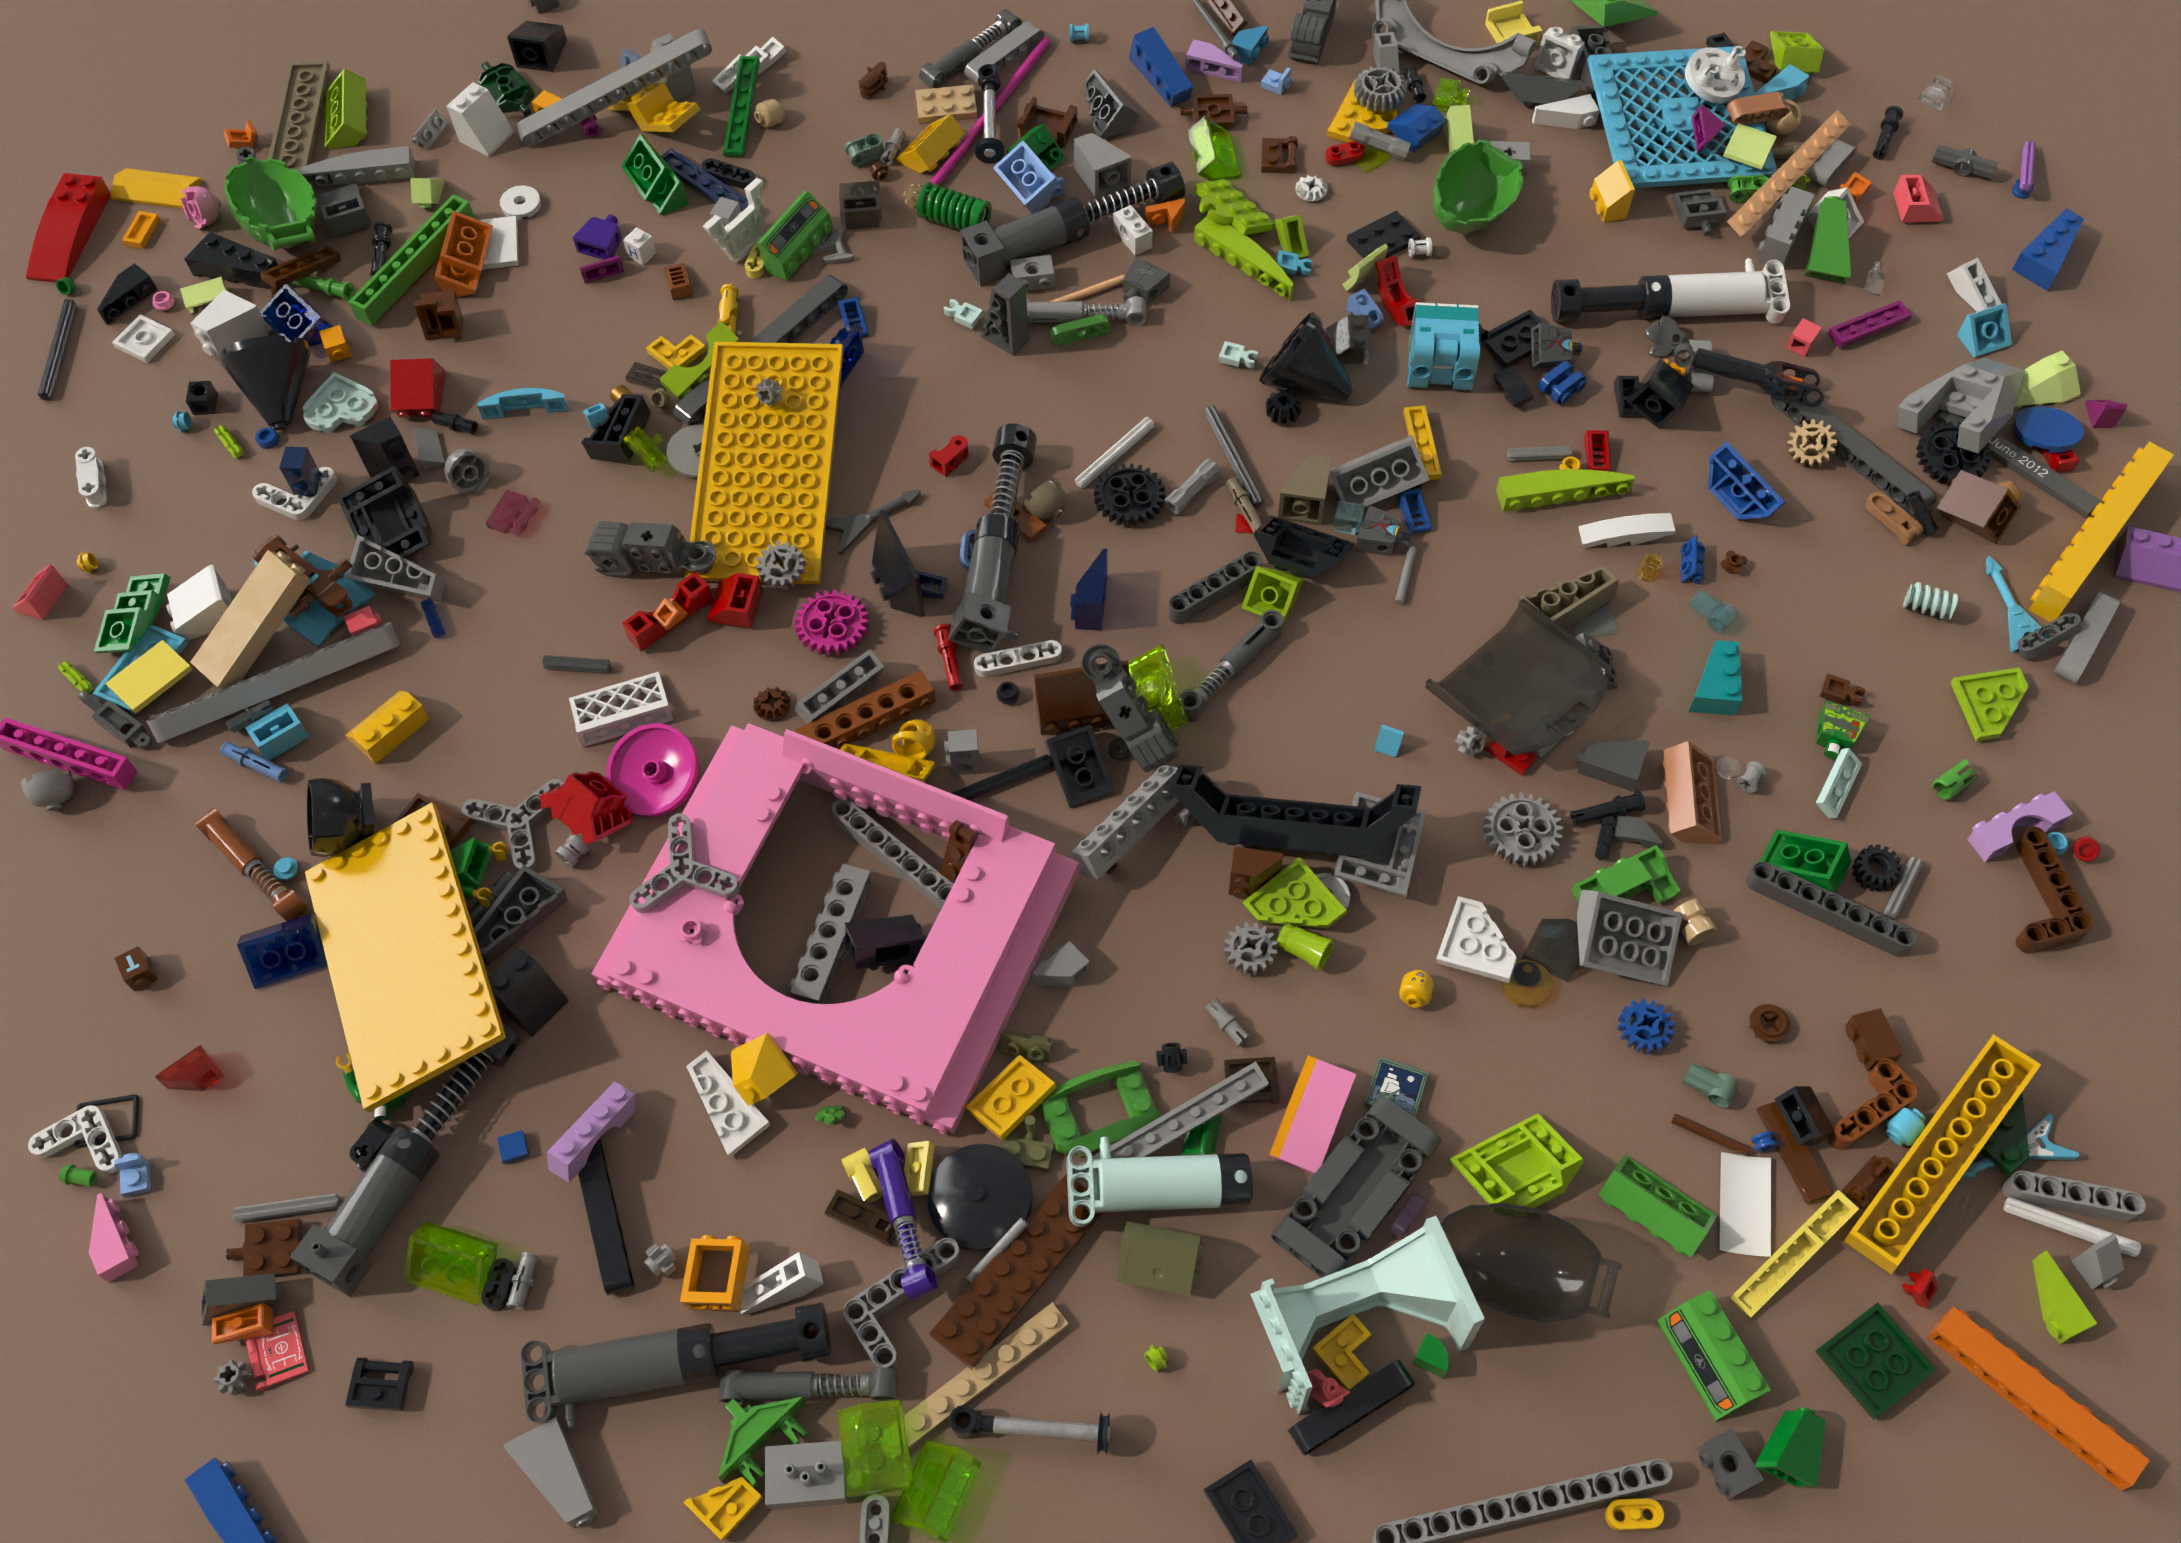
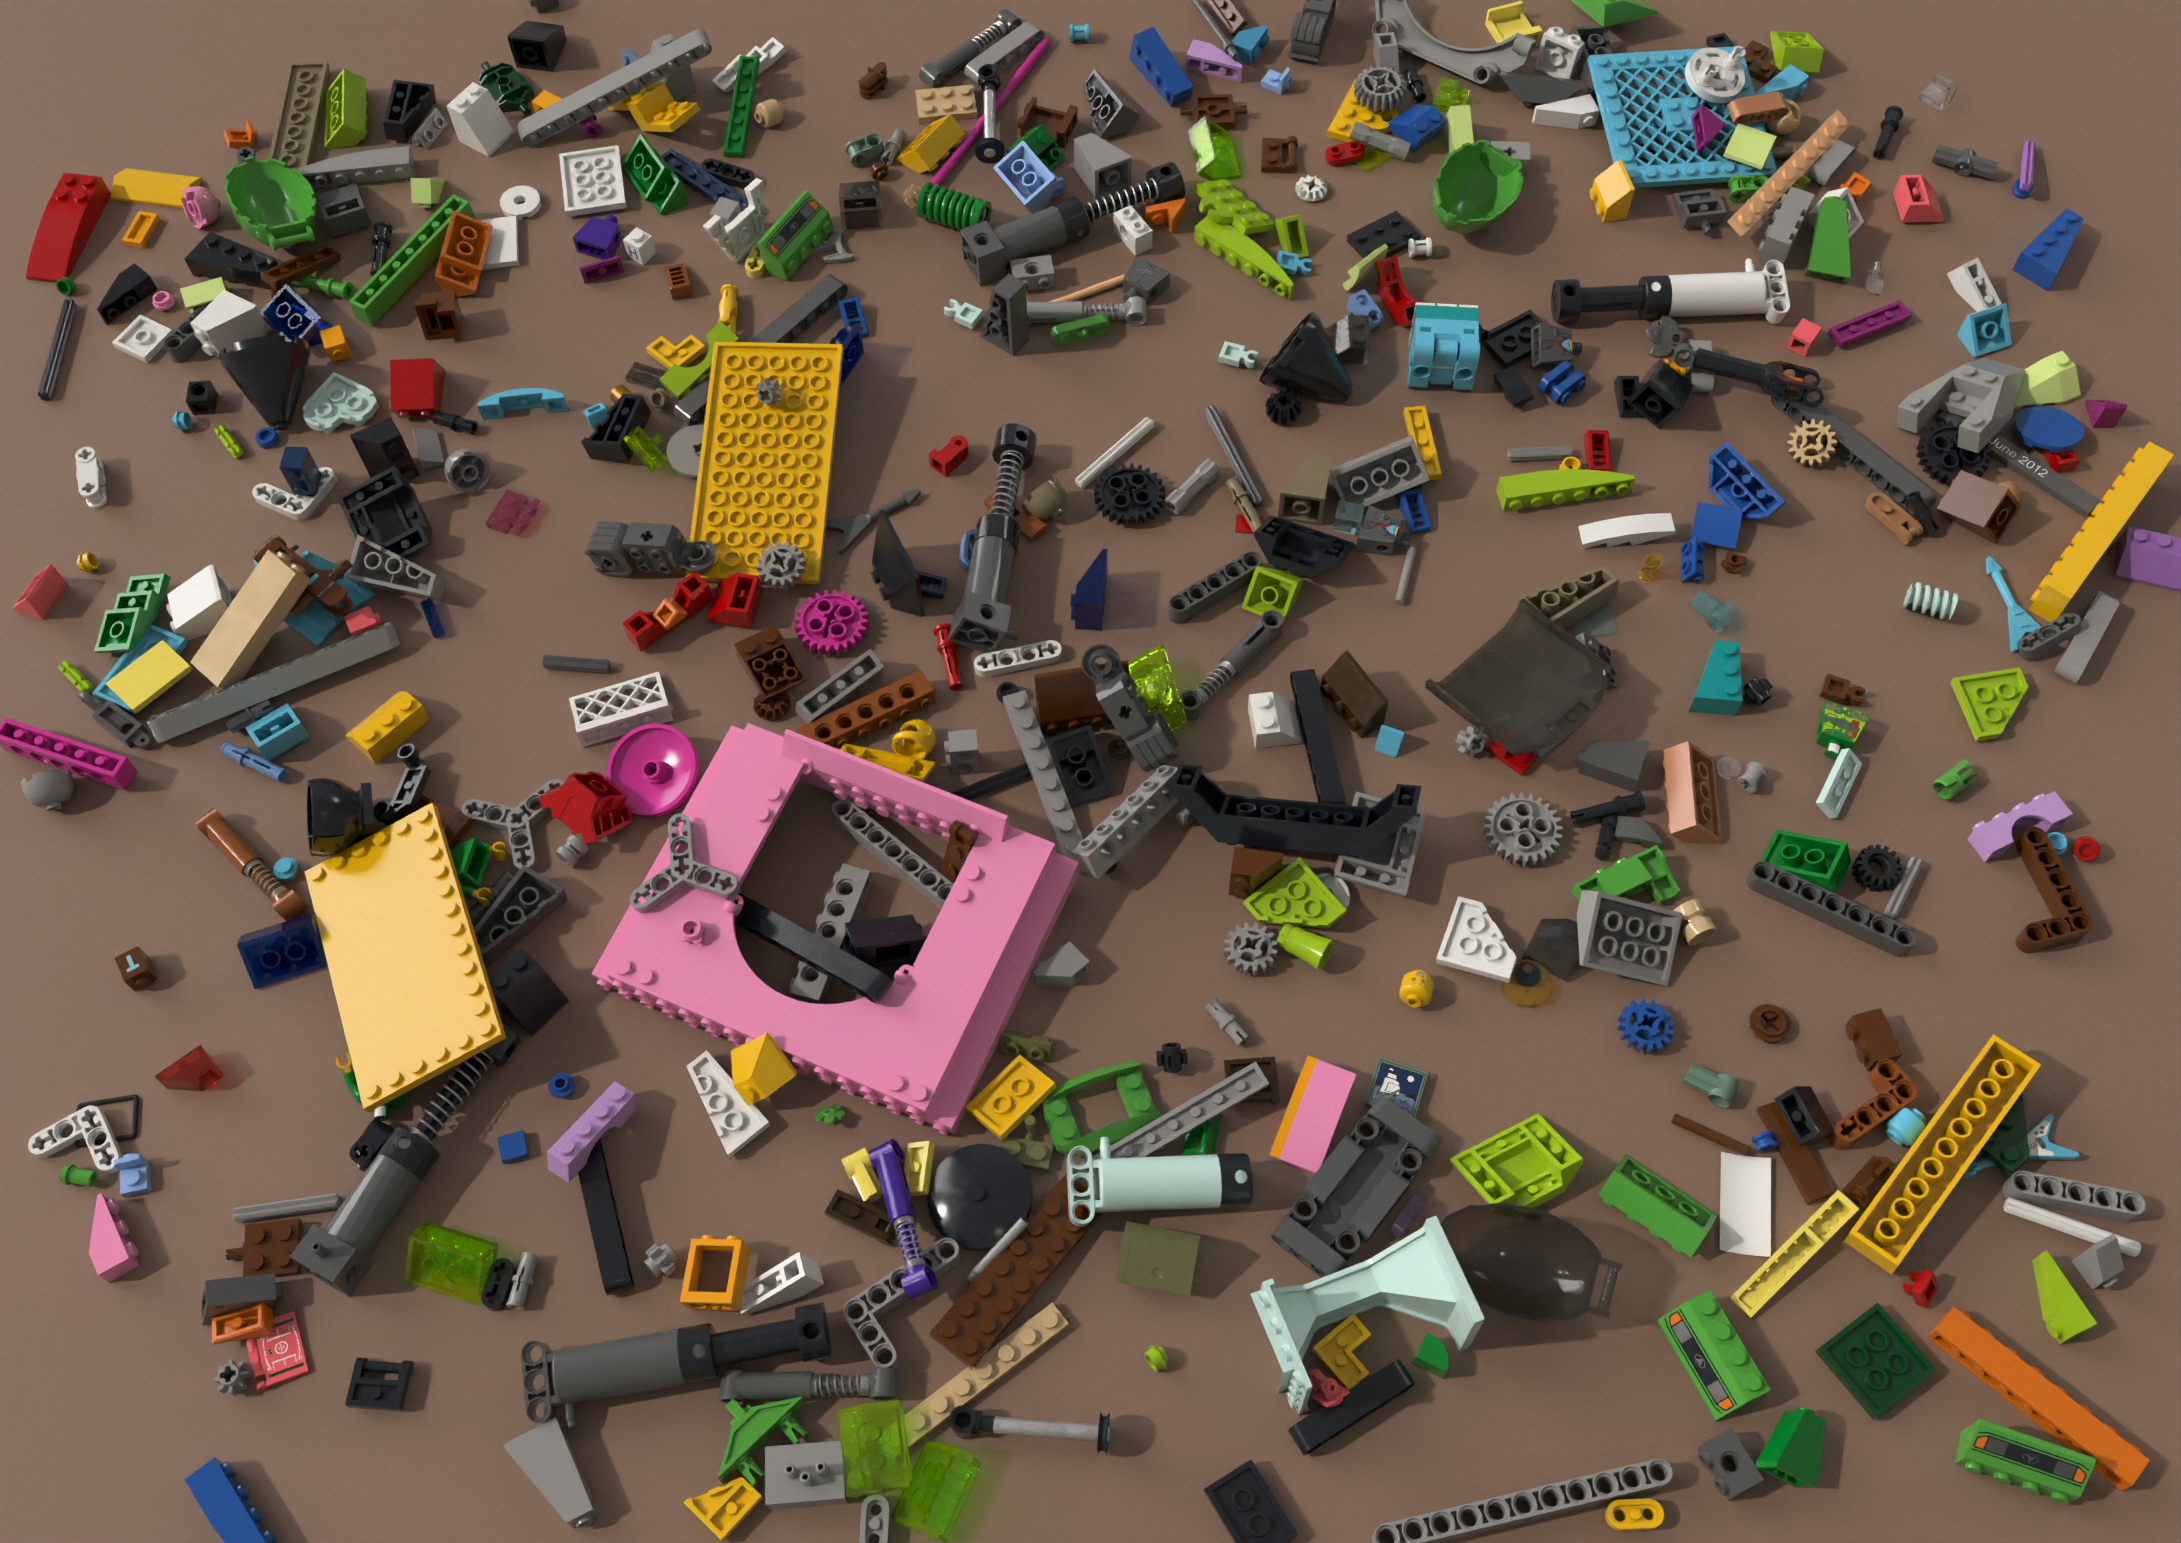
none -> dark grey beam [163,307,206,363]
none -> black plate [373,743,431,827]
none -> black wedge [383,79,436,142]
none -> blue plate [548,1073,575,1098]
none -> white plate [559,145,627,217]
none -> reddish brown slope [734,624,807,701]
none -> black beam [734,893,893,1004]
none -> light grey plate [1003,690,1084,860]
none -> white slope [1248,692,1302,749]
none -> black beam [1290,669,1346,805]
none -> dark brown slope [1320,650,1389,738]
none -> blue slope [1690,502,1743,551]
none -> black gear [1742,677,1773,706]
none -> bright green slope [1955,1419,2096,1504]

